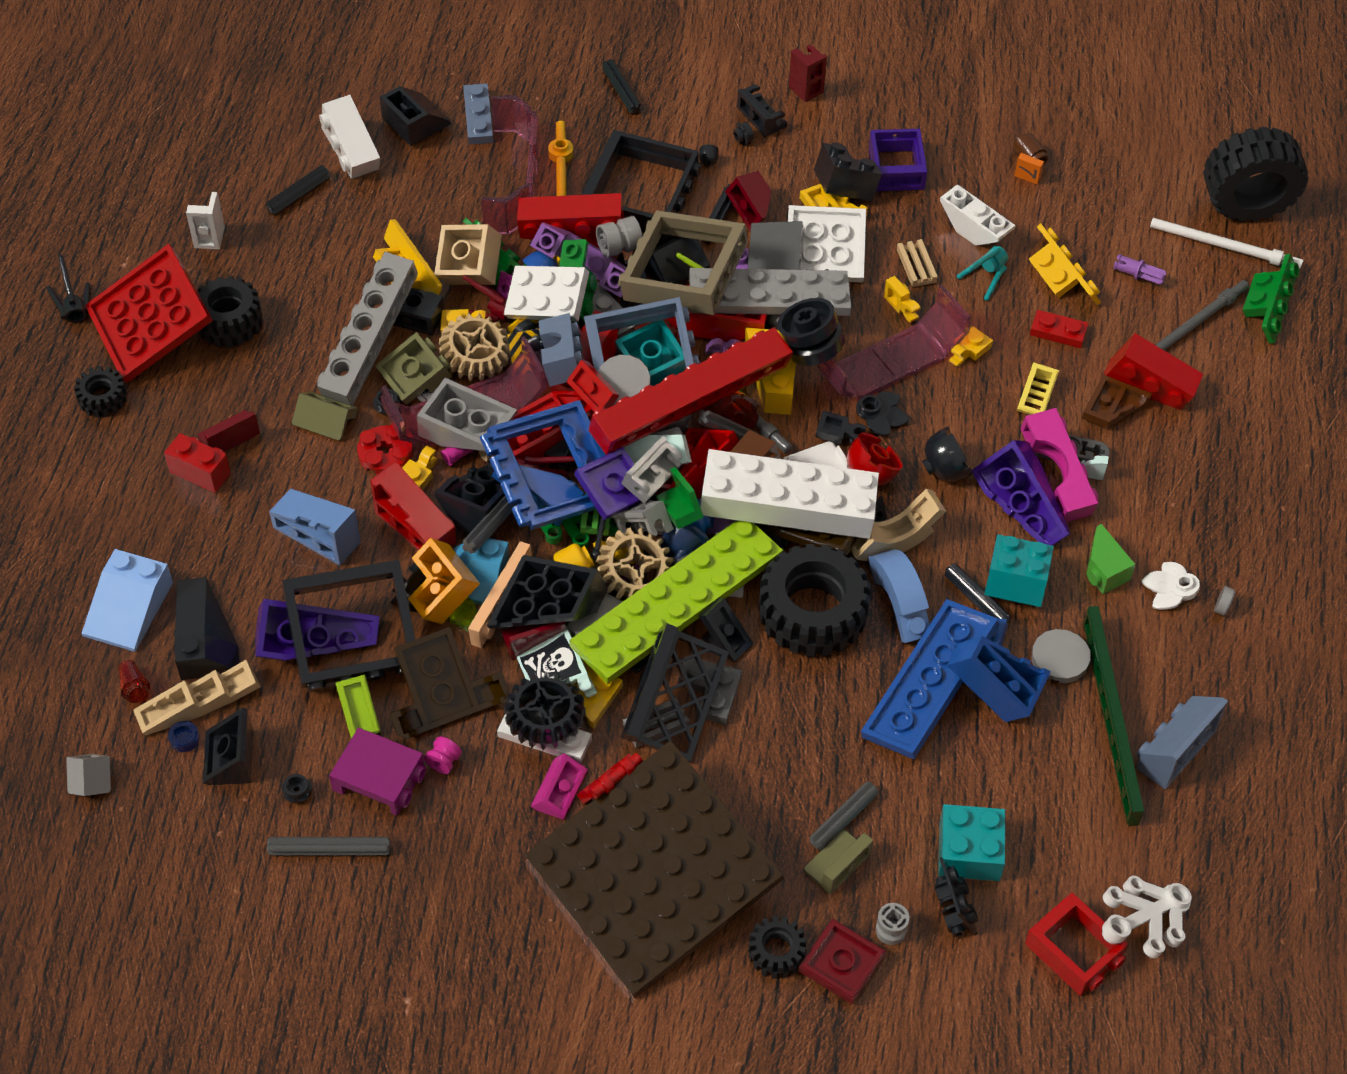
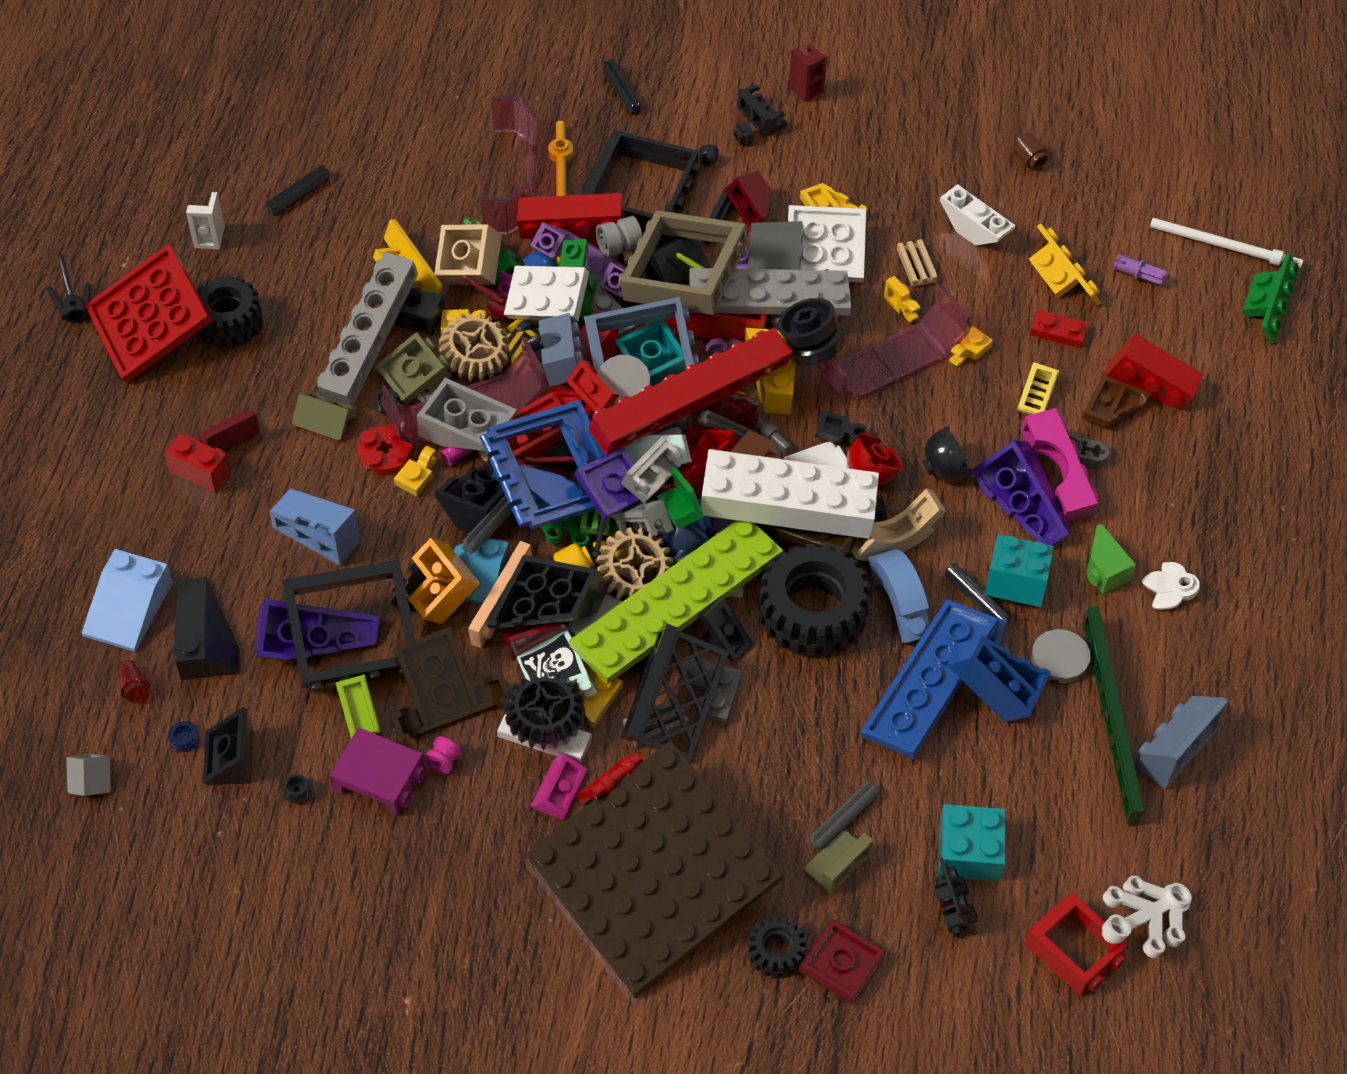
black tyre [74,366,127,418] -> none
tan slope [133,660,261,735] -> none
dark grey axle [267,837,390,855] -> none
white wedge [319,95,380,179] -> none
red wedge [370,461,457,551] -> none
black slope [379,86,451,146] -> none
clear neon green tile [450,597,478,632] -> none
sand blue plate [463,83,493,145] -> none
black brick [814,142,882,201] -> none
black plate [856,392,909,436] -> none
dark purple window [869,129,927,191] -> none
light grey wheel [875,903,910,945] -> none
teal plant [957,246,1008,301] -> none
orange tile [1014,153,1044,184] -> none
light aqua tile [1080,456,1109,480] -> none
dark grey bar [1155,280,1249,351] -> none
black tyre [1203,127,1308,222] -> none
light grey tile [1214,586,1235,616] -> none

